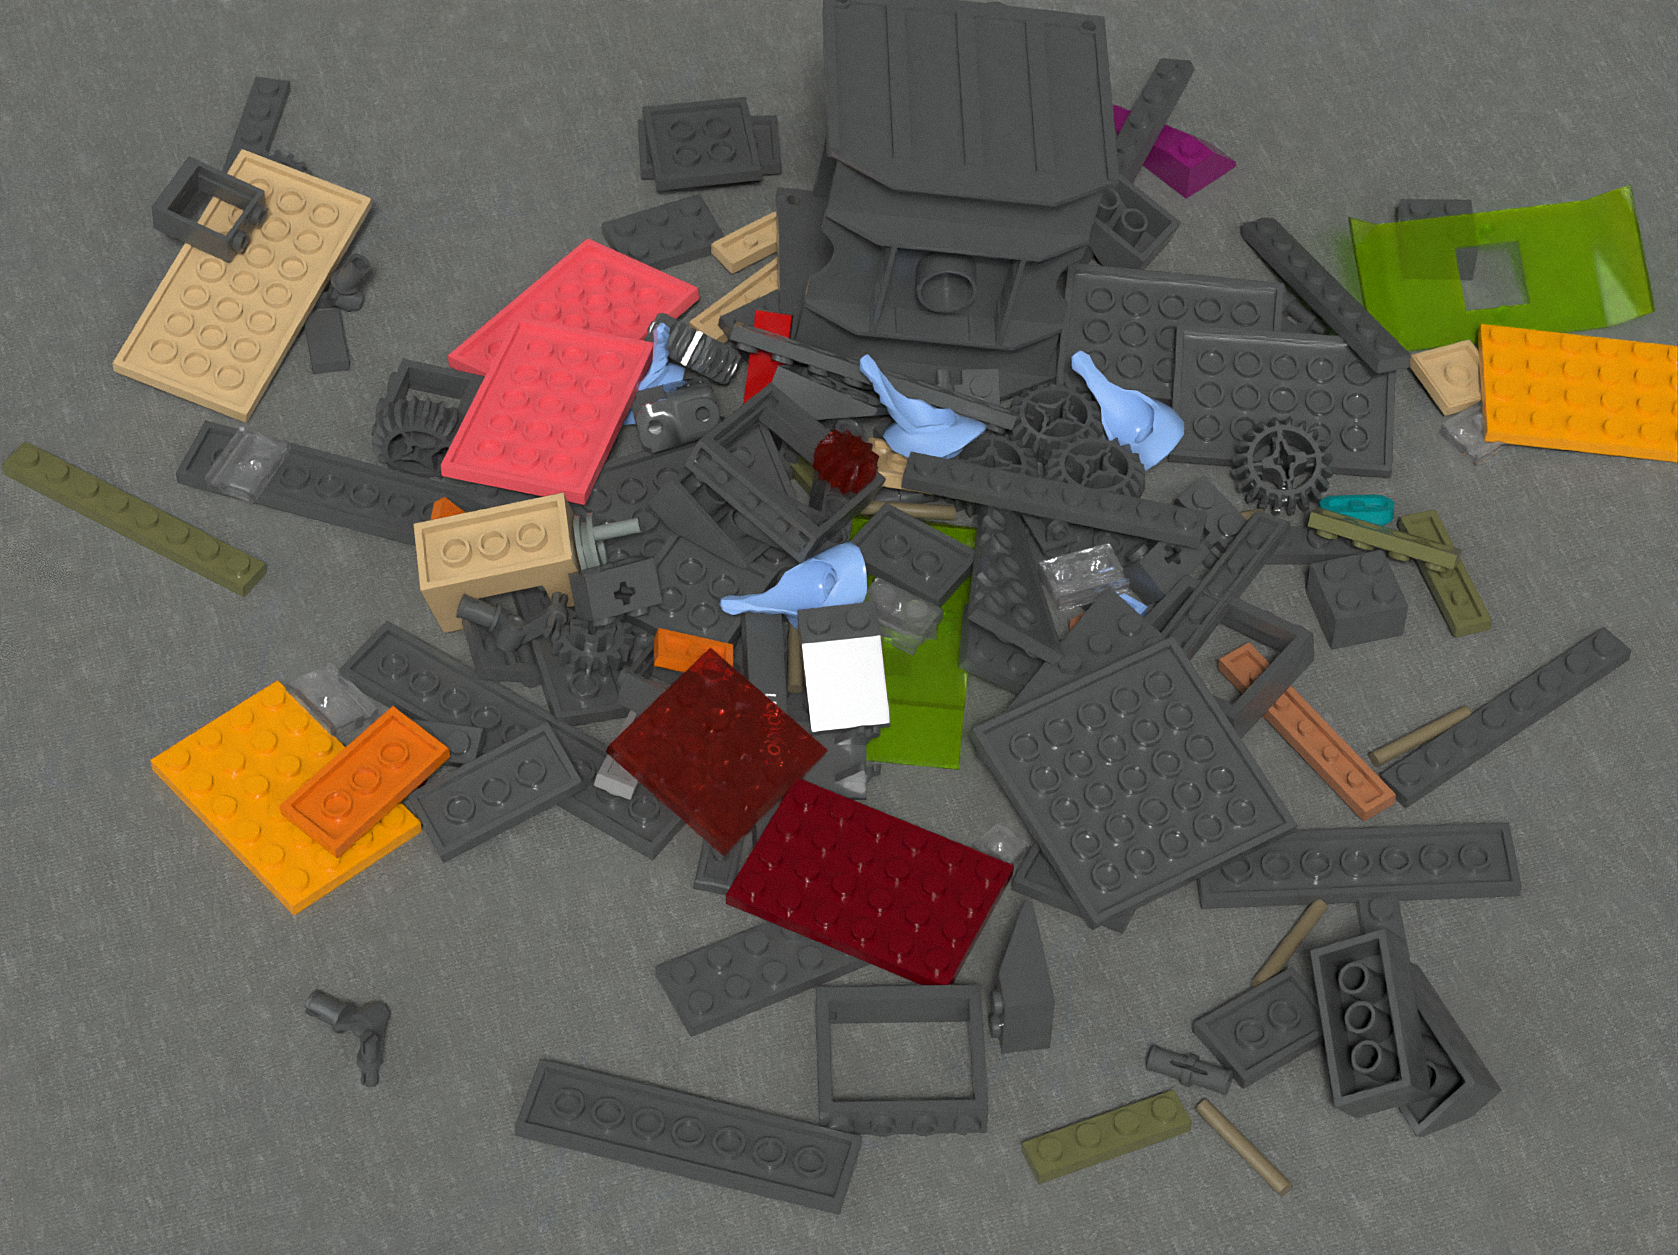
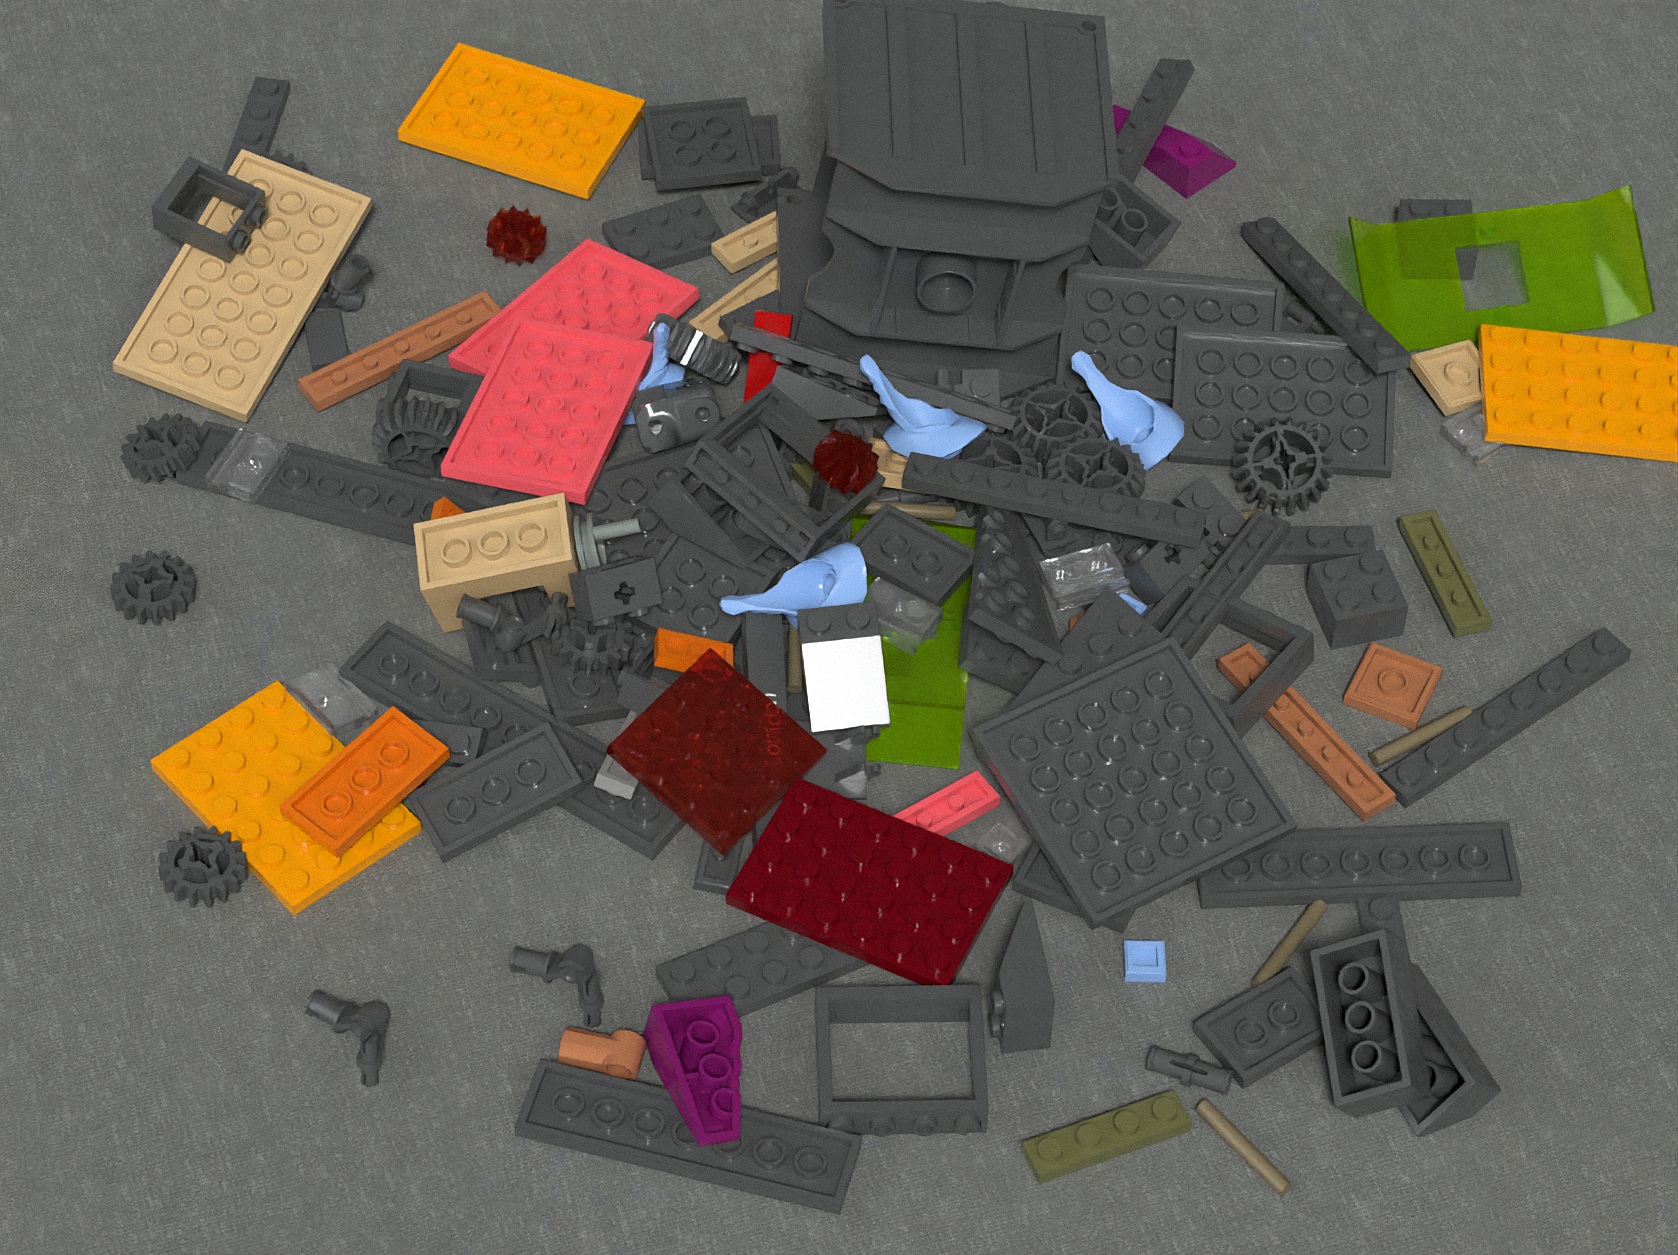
olive plate [2,441,267,597] -> none
olive plate [1308,507,1462,572] -> none
teal plate [1320,495,1395,526] -> none
none -> dark grey gear [110,550,195,625]
none -> dark grey gear [120,413,202,483]
none -> dark grey gear [158,826,247,907]
none -> nougat plate [298,290,502,412]
none -> light orange plate [398,42,646,200]
none -> clear red gear [486,205,547,267]
none -> dark grey pin [509,944,604,1028]
none -> nougat piece [558,1027,647,1081]
none -> magenta wedge [643,995,742,1146]
none -> dark grey hinge [731,166,804,224]
none -> coral plate [894,770,1000,837]
none -> light blue tile [1123,940,1166,982]
none -> nougat tile [1343,642,1443,730]

